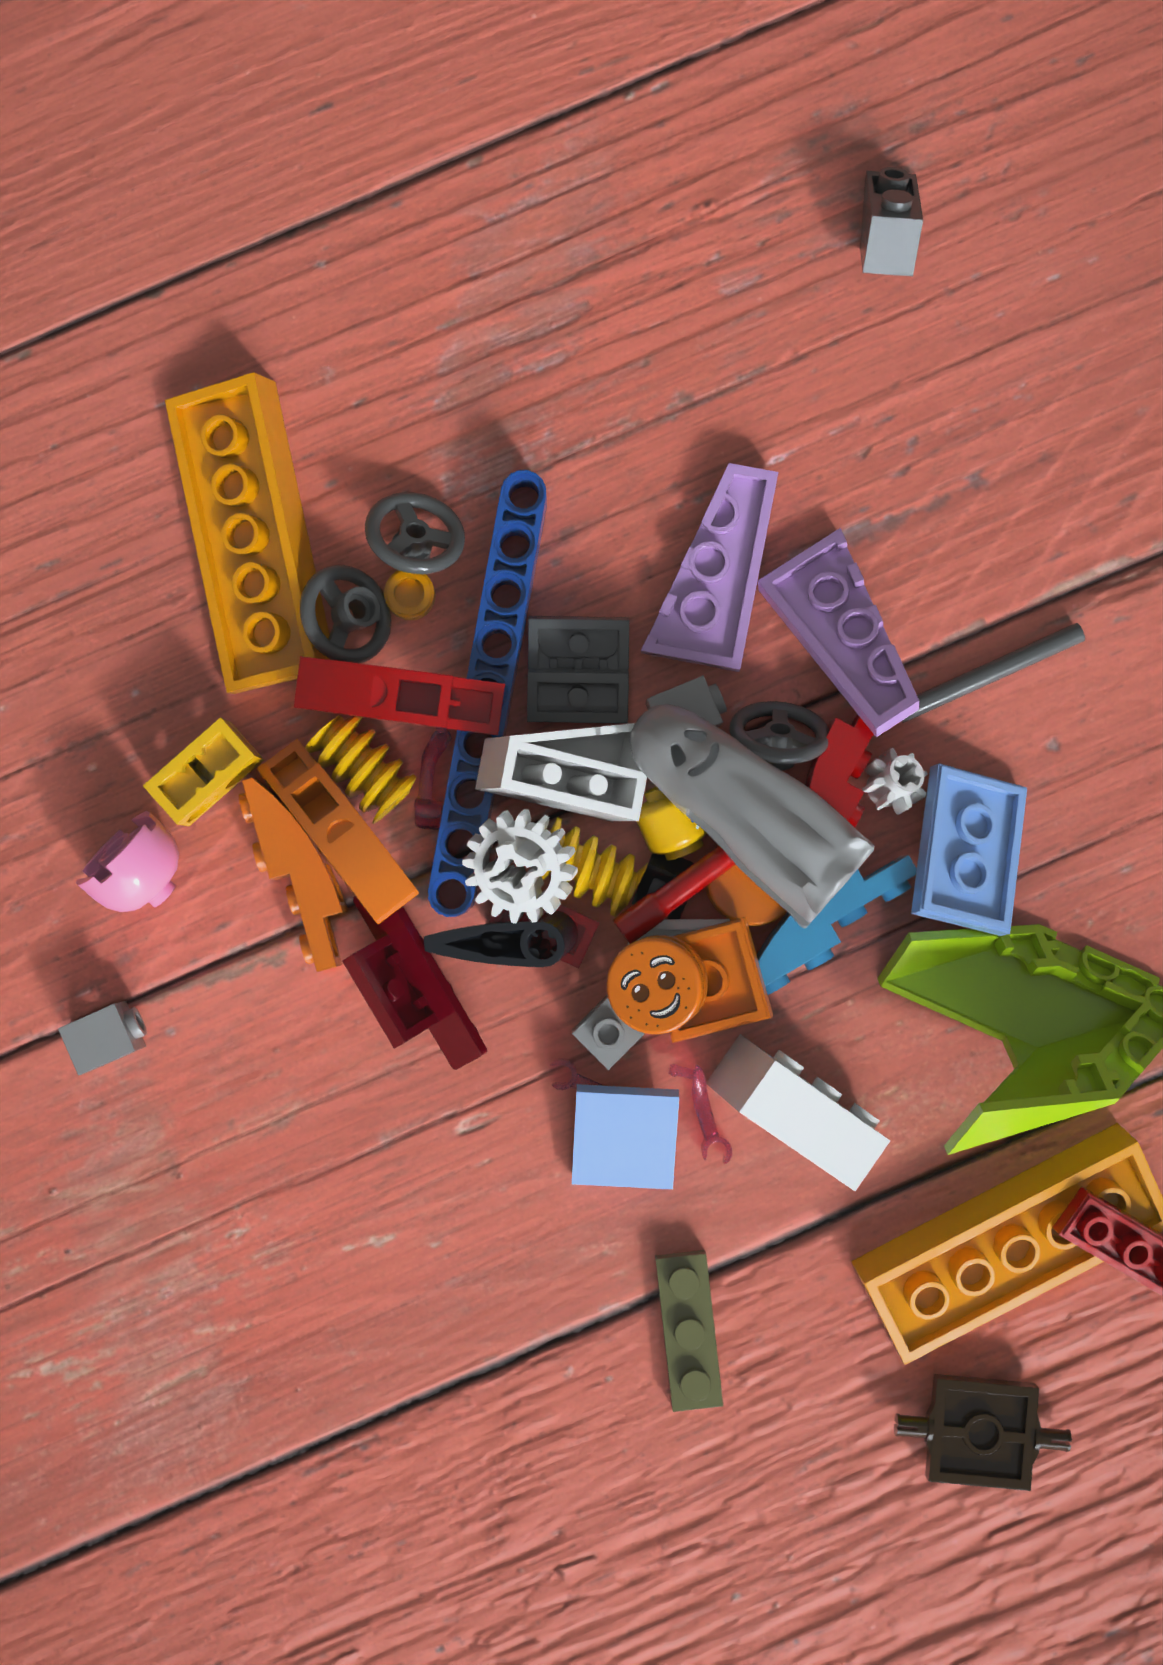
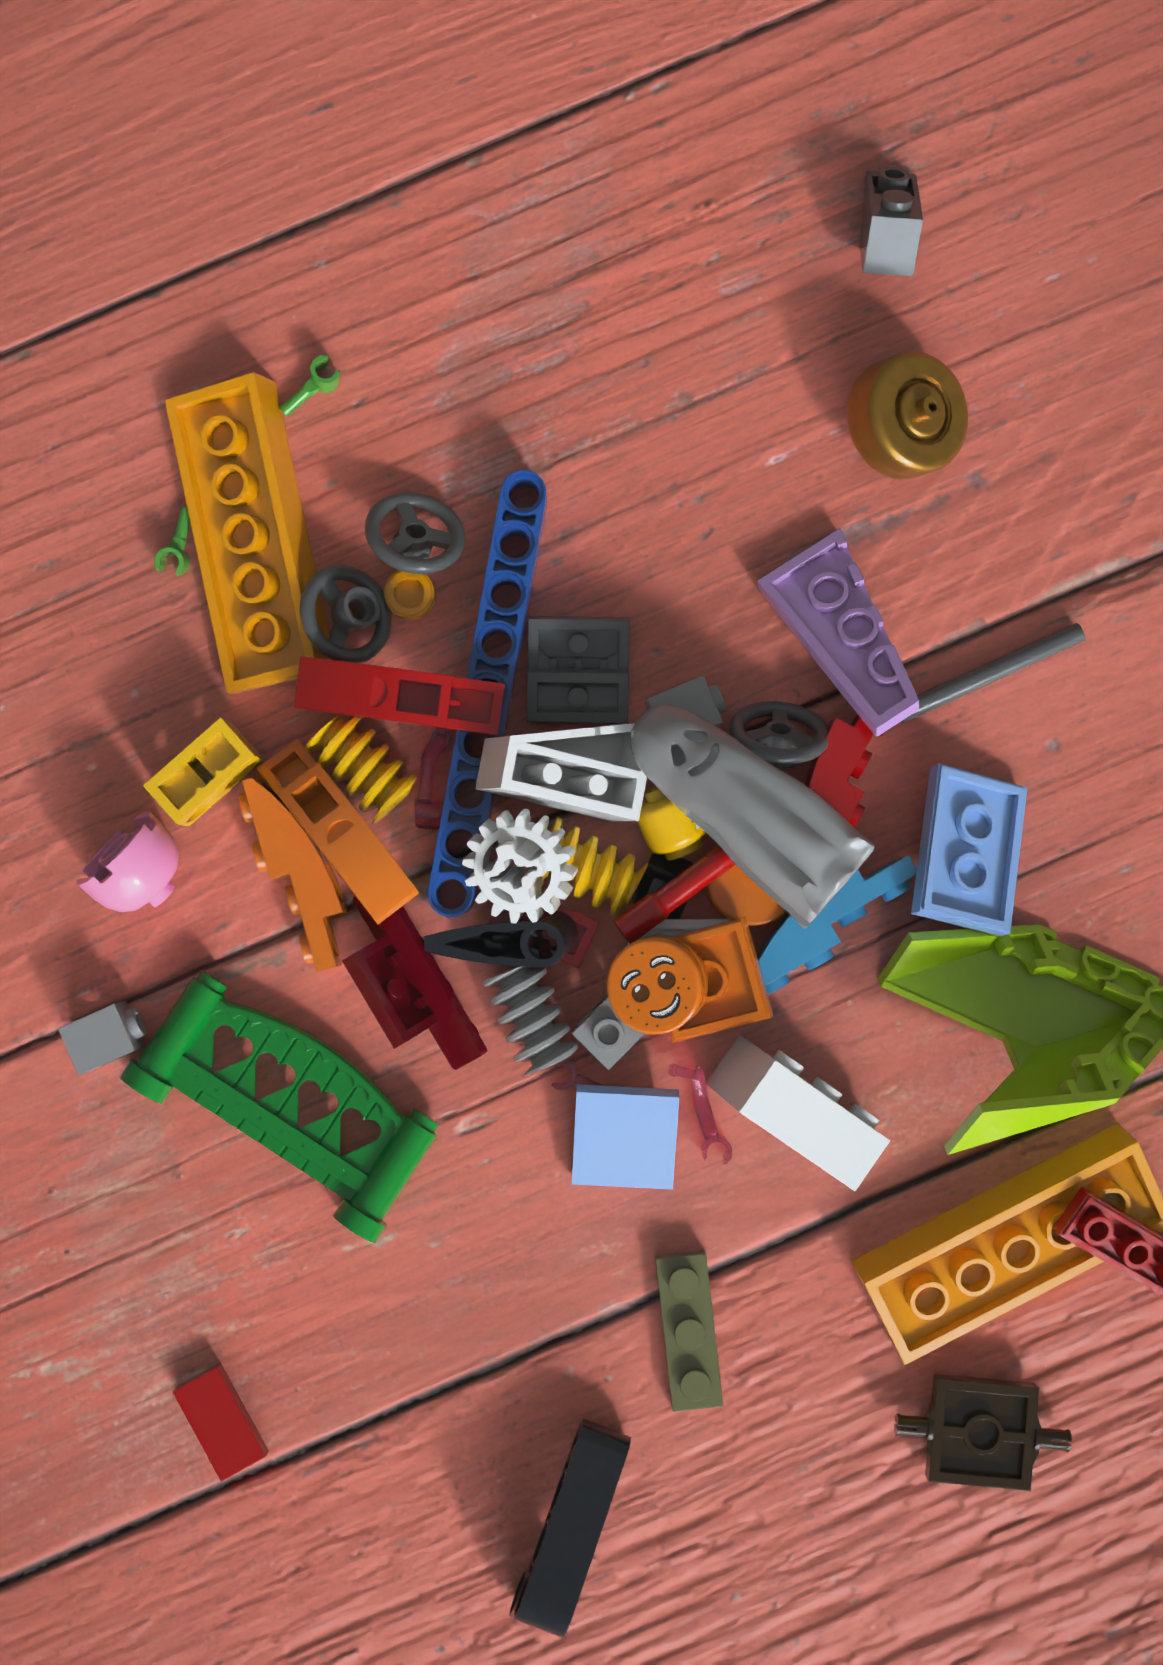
lavender wing [641,463,778,672] -> none
white gear [862,748,928,815] -> none
none -> green piece [119,970,440,1243]
none -> bright green hand [154,506,190,576]
none -> red tile [173,1362,269,1482]
none -> bright green hand [279,355,340,417]
none -> light grey piece [482,966,578,1076]
none -> black beam [509,1418,631,1638]
none -> pearl gold wheel [847,351,968,480]

